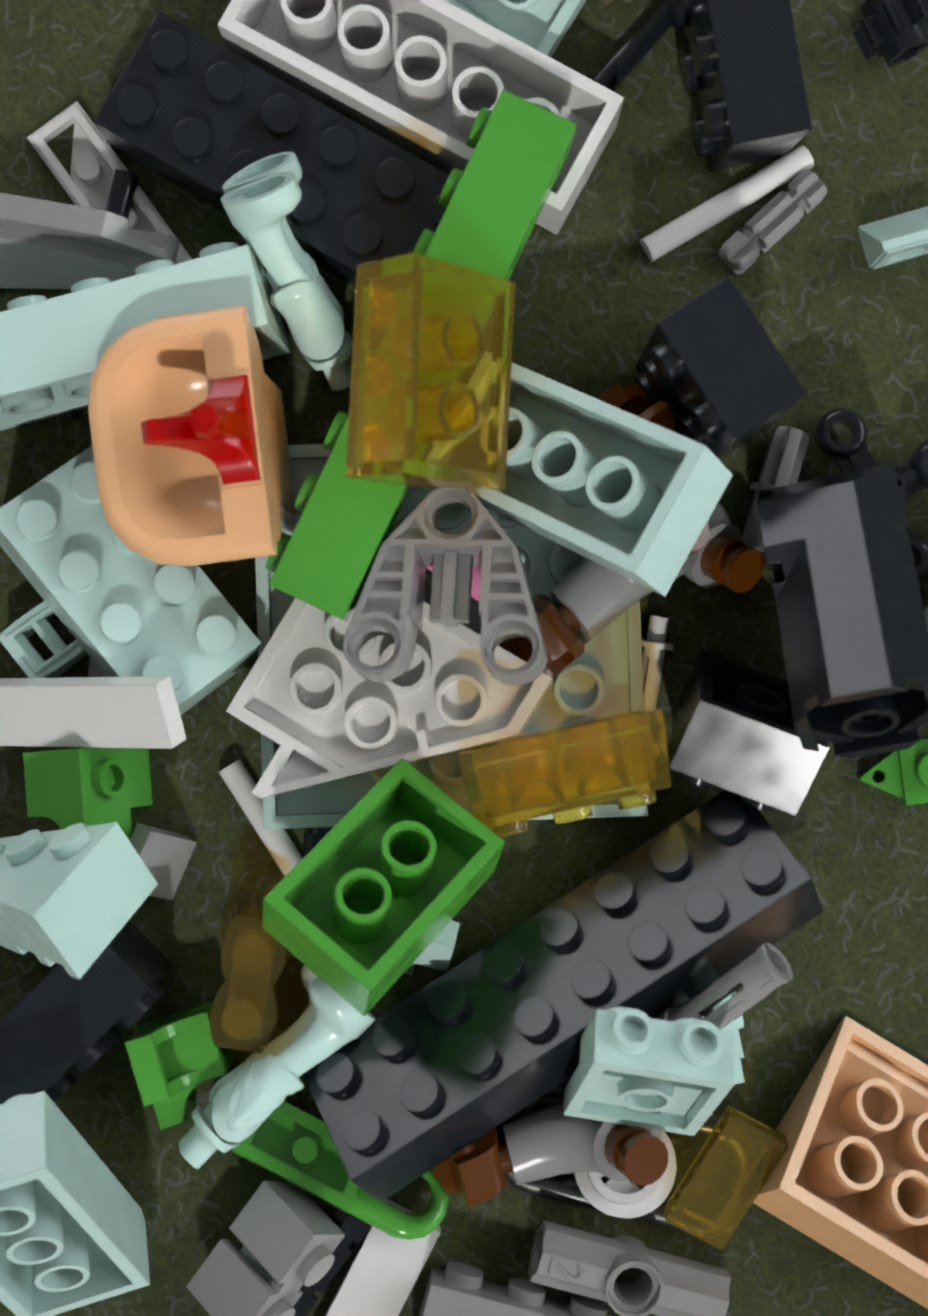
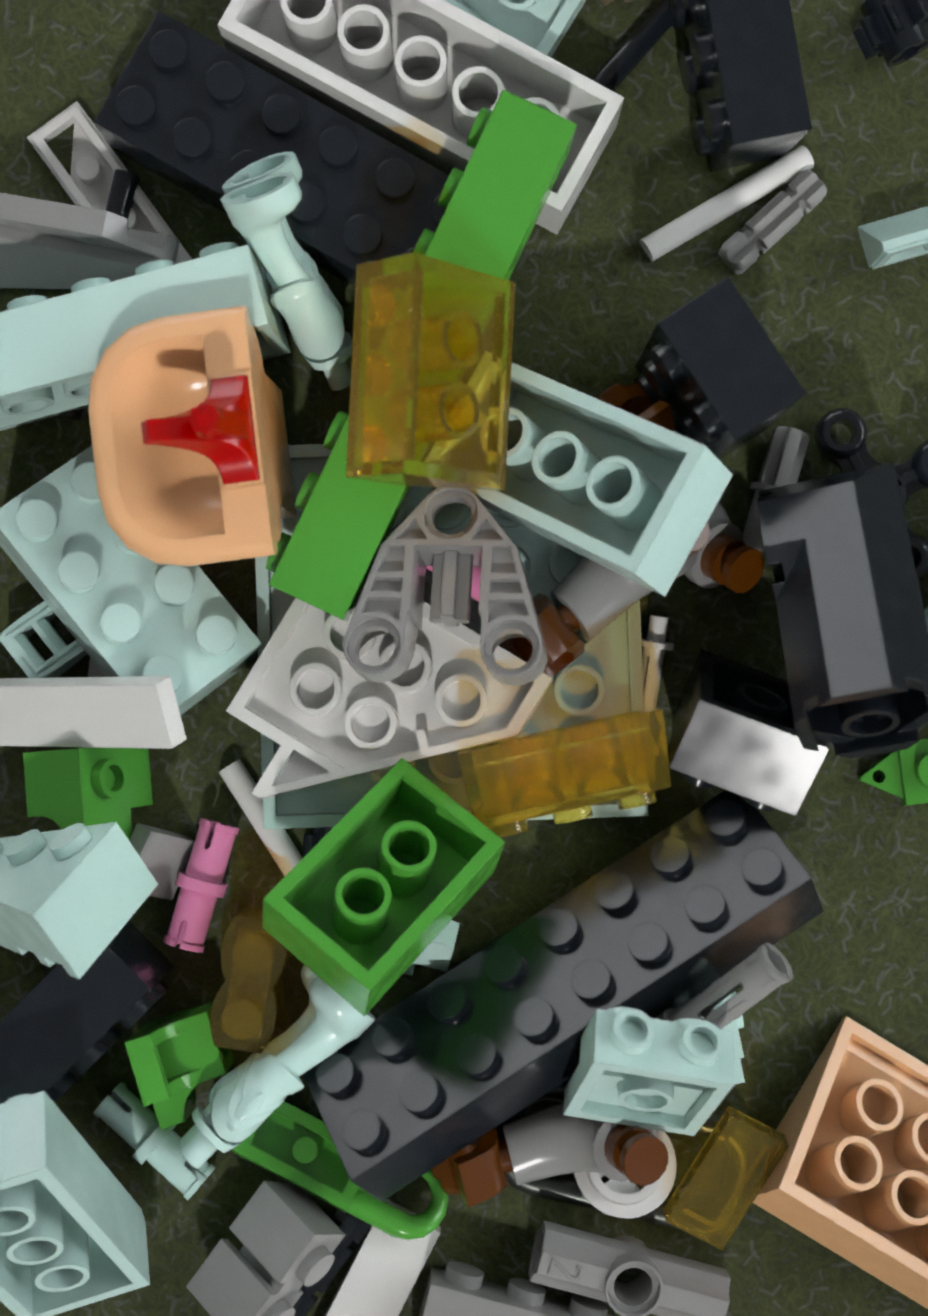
none -> light aqua pin [93,1081,216,1201]
none -> bright pink pin [163,818,240,953]

